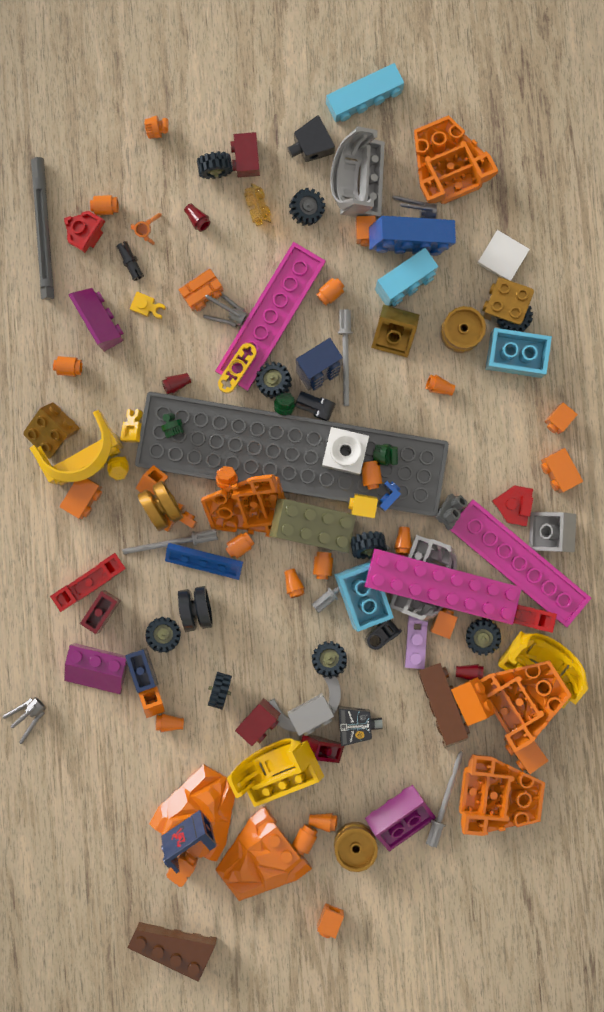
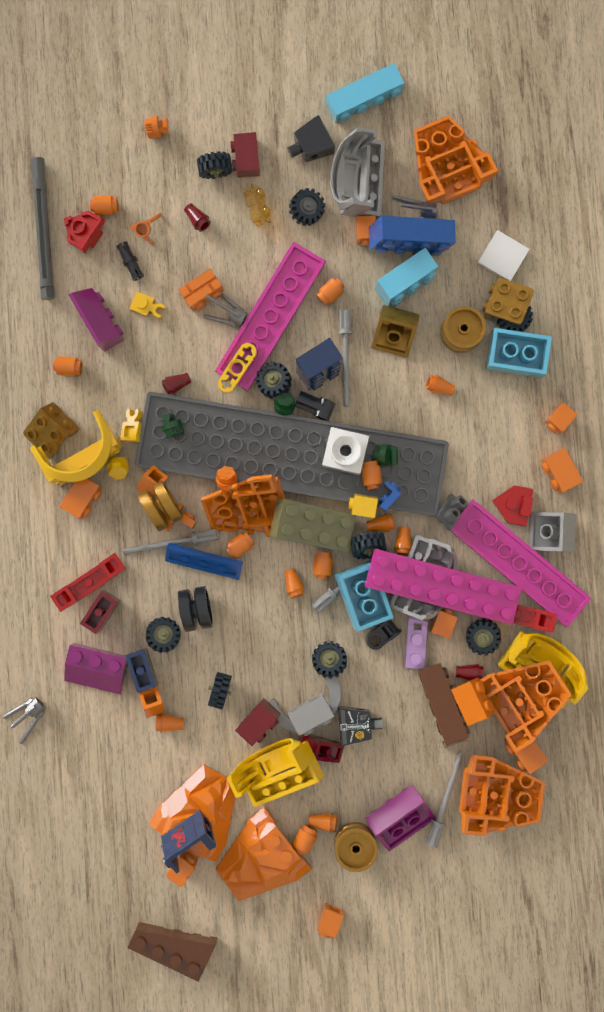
none -> orange cone [366,513,395,532]

